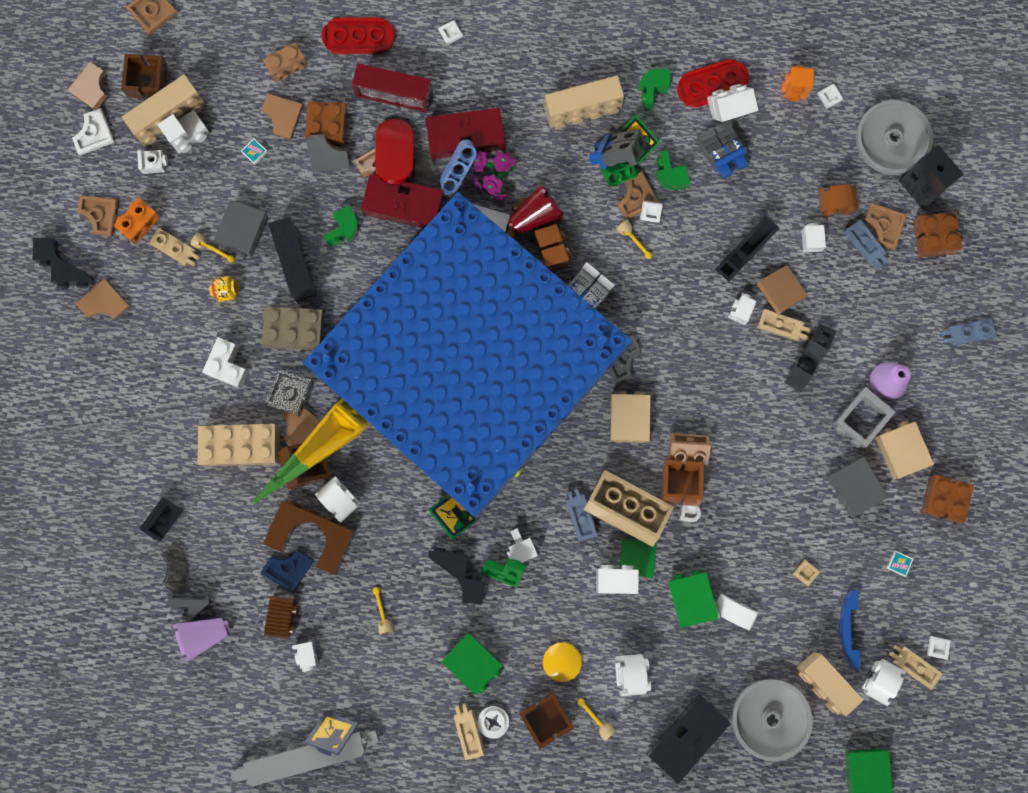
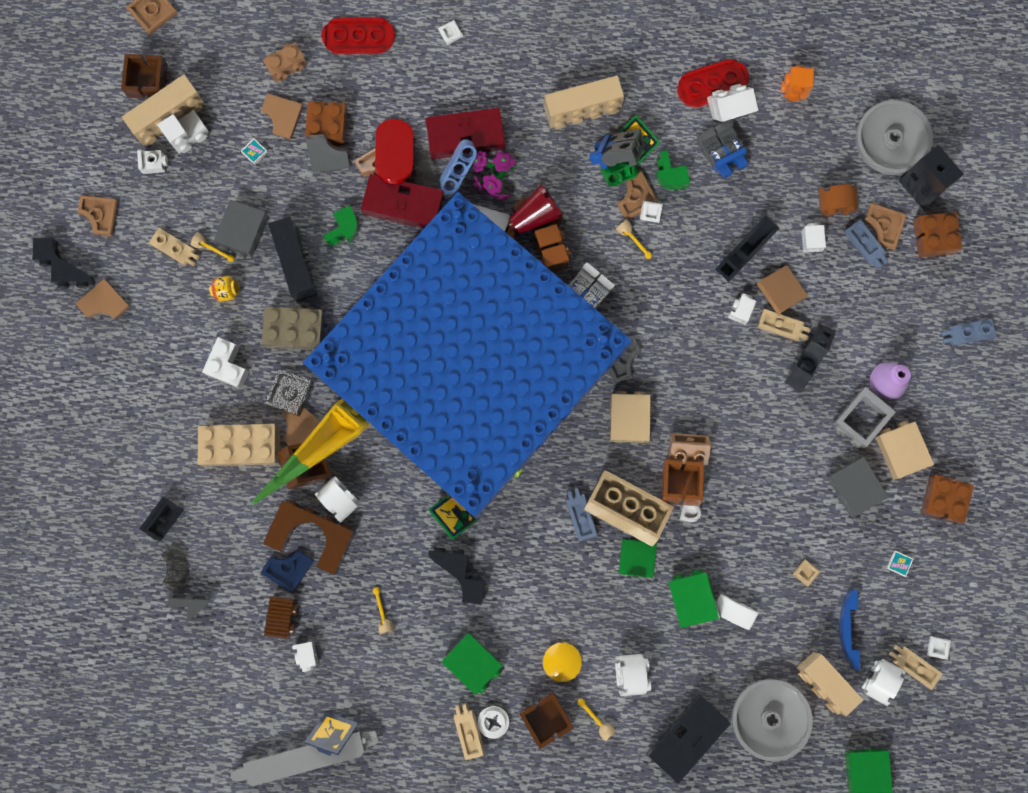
tile [67,62,107,111] -> none
white tile [72,108,114,155] -> none
orange brick [114,198,161,245] -> none
lavender cone [172,618,230,662] -> none
dark red brick [352,63,433,113] -> none
green plate [481,558,526,588] -> none
white brick [507,528,538,563] -> none
white brick [596,565,638,594] -> none
green brick [638,69,671,110] -> none
white tile [817,84,843,109] -> none

